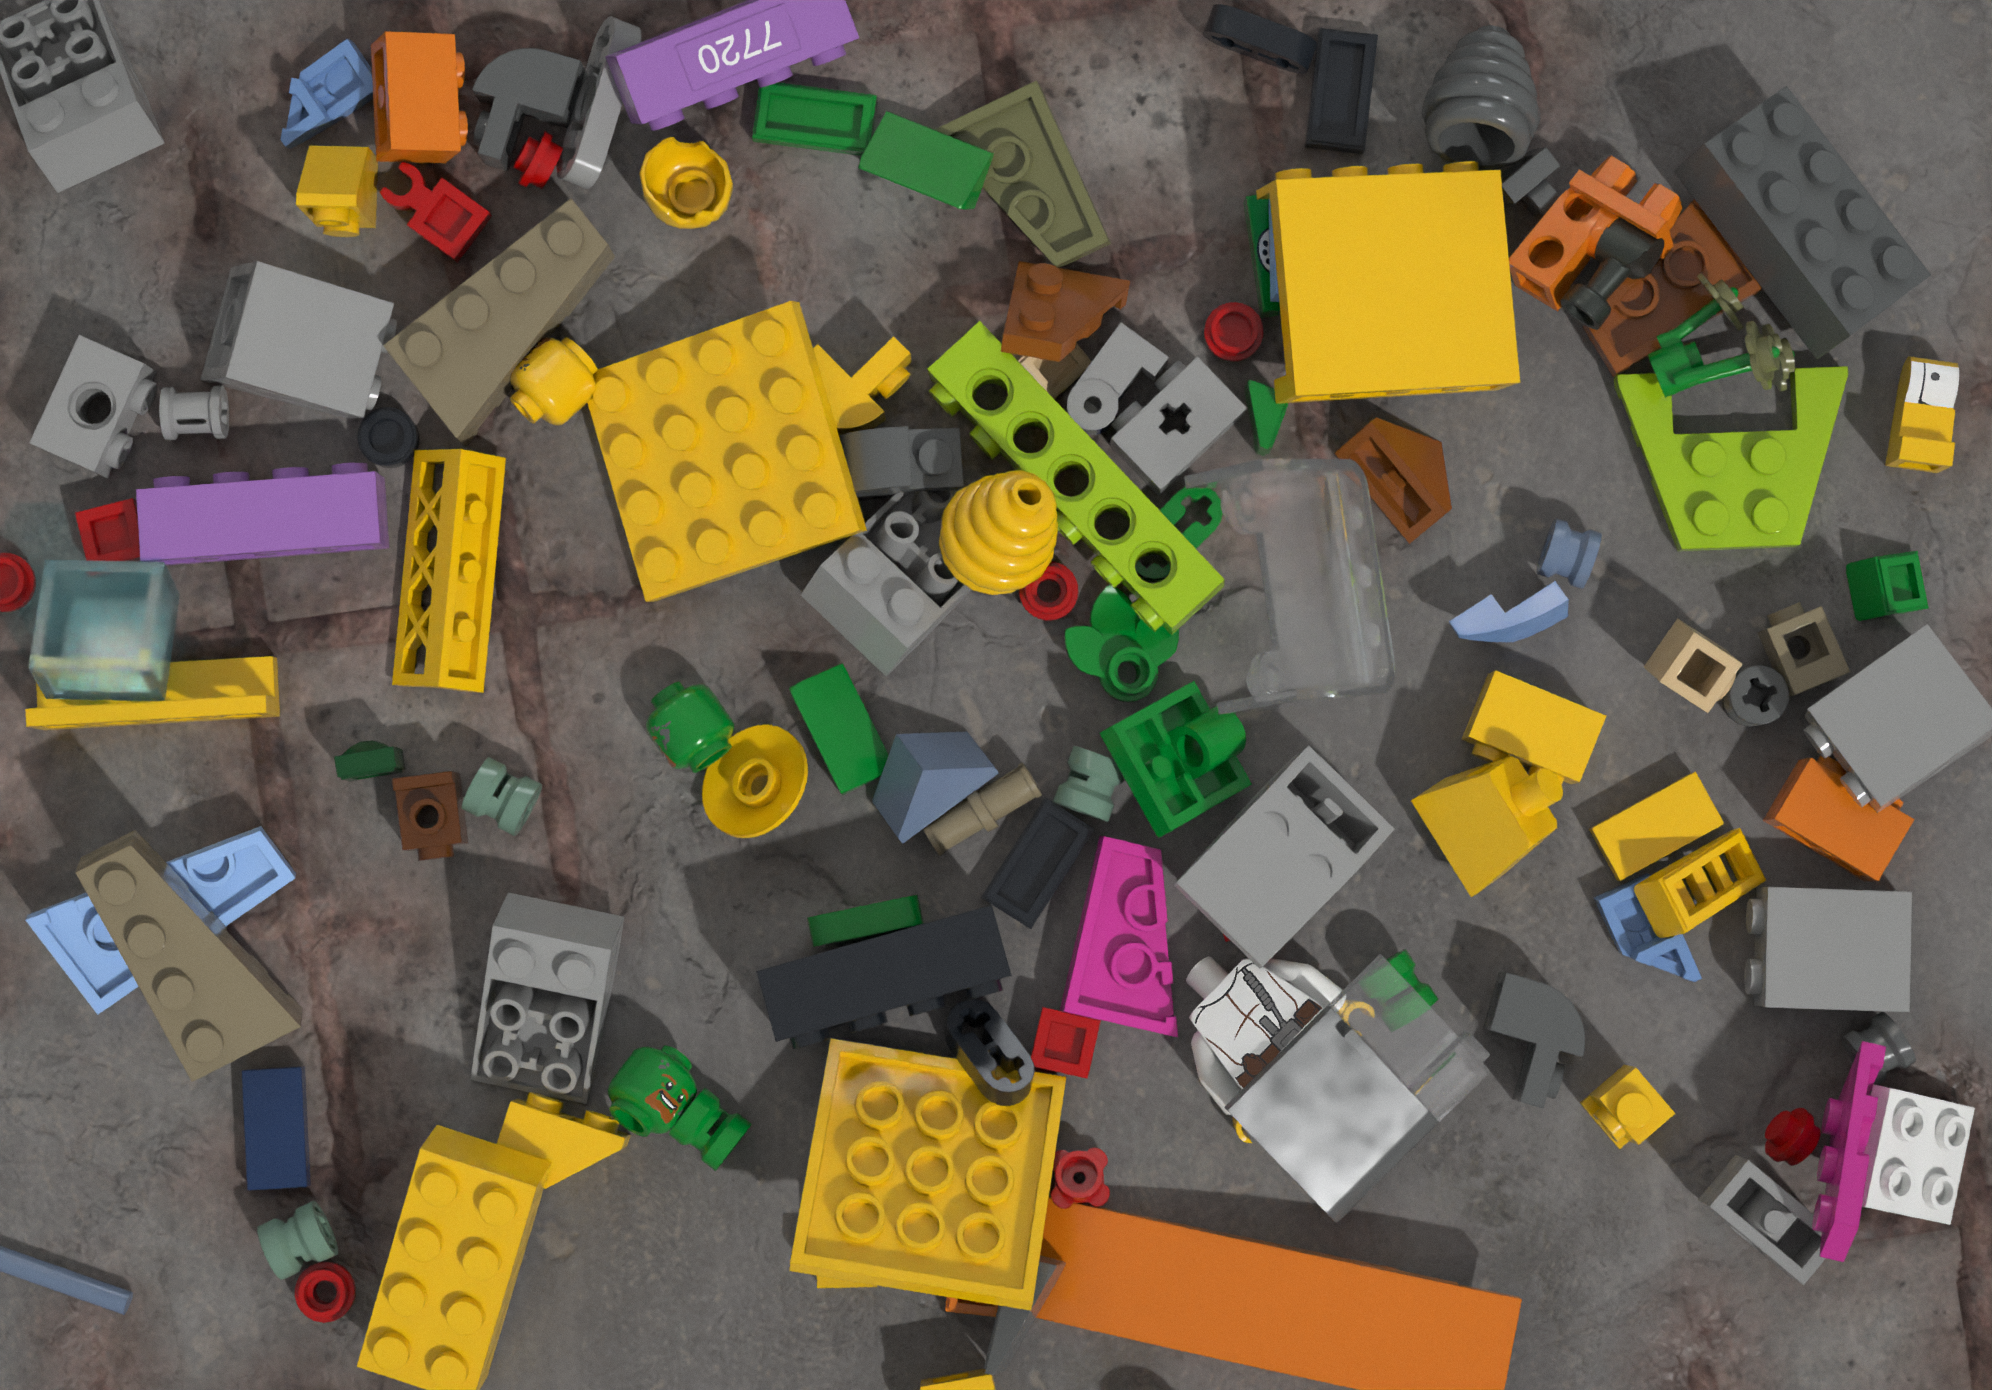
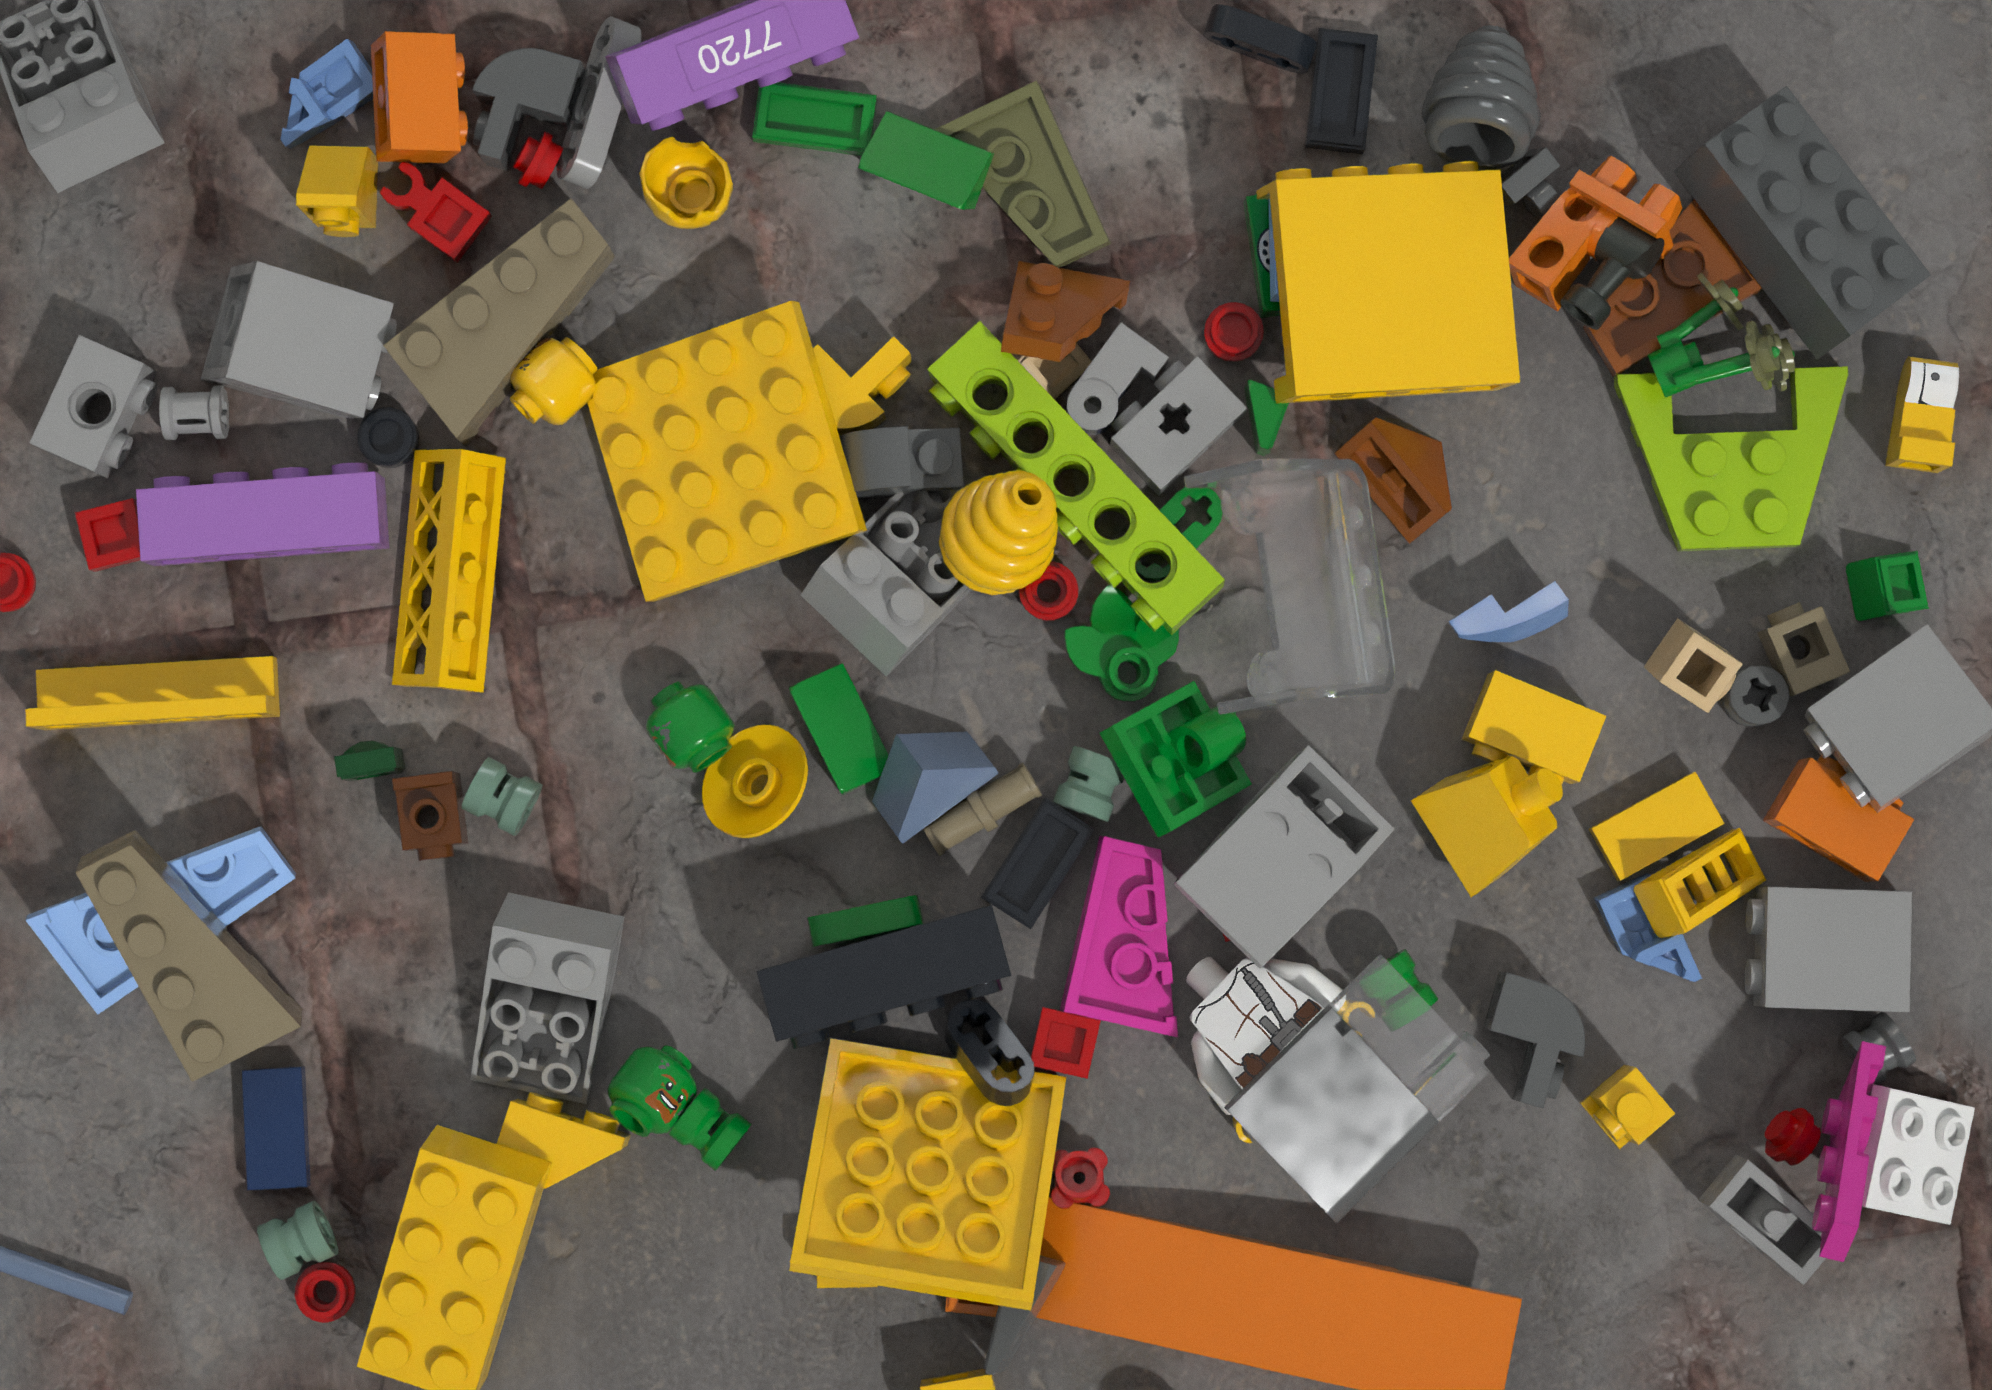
clear light blue piece [28,560,180,701] -> none
sand blue wheel [1536,518,1602,589] -> none

